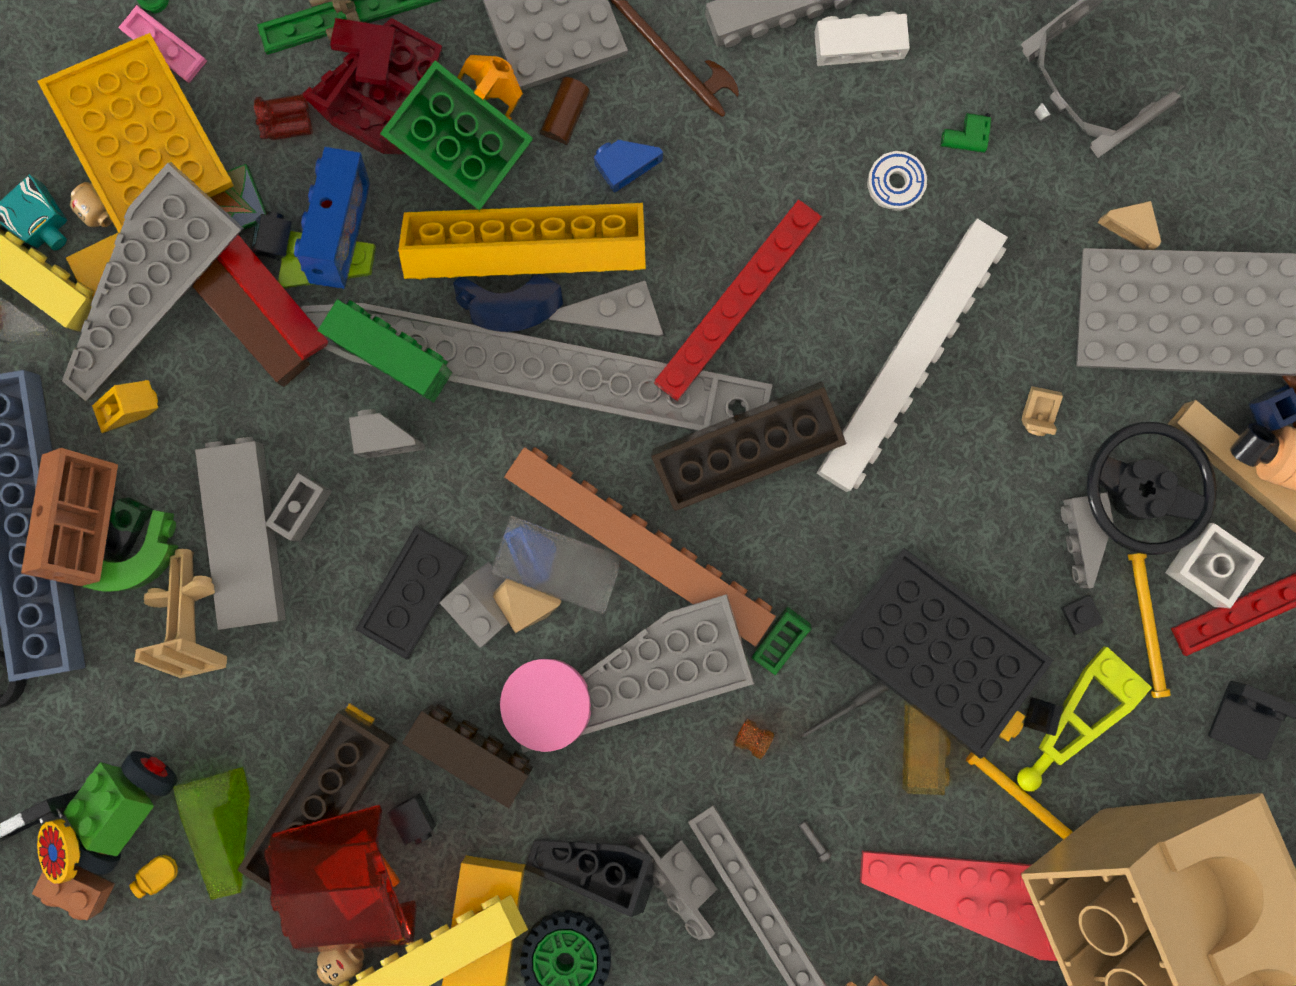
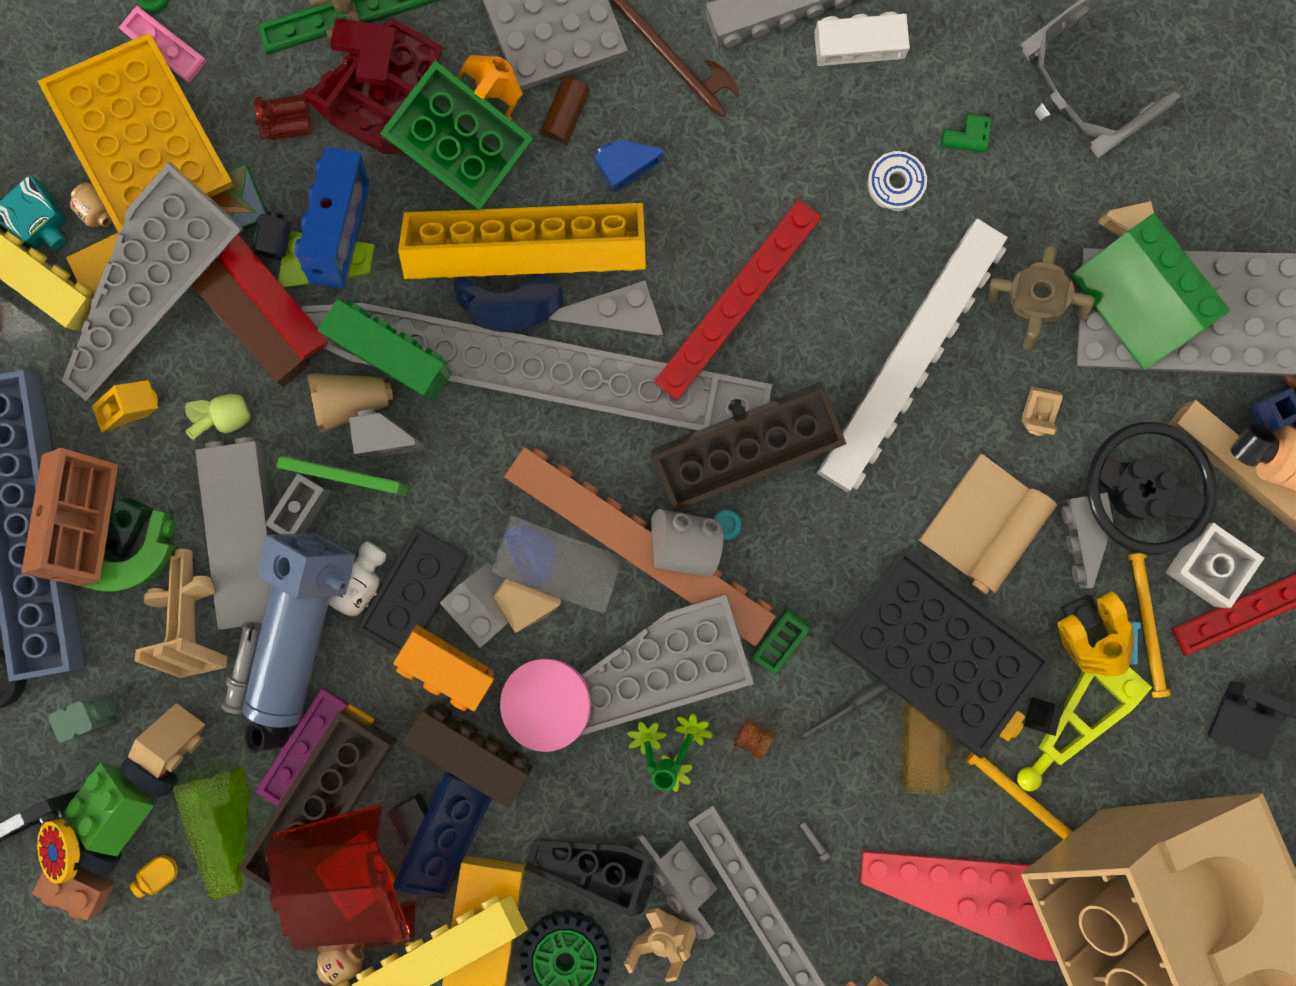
none -> sand green brick [48,695,118,743]
none -> tan brick [128,703,205,779]
none -> yellowish green piece [185,394,251,440]
none -> light grey pin [221,622,261,714]
none -> sand blue piece [242,533,355,753]
none -> magenta plate [255,688,349,807]
none -> bright green tile [276,456,410,497]
none -> tan cone [307,373,393,433]
none -> white piece [329,541,386,617]
none -> light orange brick [393,624,494,711]
none -> dark blue tile [393,772,492,899]
none -> tan piece [624,908,696,982]
none -> plant [627,713,713,792]
none -> light grey brick [651,509,723,578]
none -> teal tile [713,510,741,540]
none -> tan door [918,454,1057,595]
none -> dark tan plate [987,246,1095,351]
none -> yellow piece [1058,591,1134,676]
none -> slope [1070,213,1231,371]
none -> medium azure piece [1129,621,1141,664]

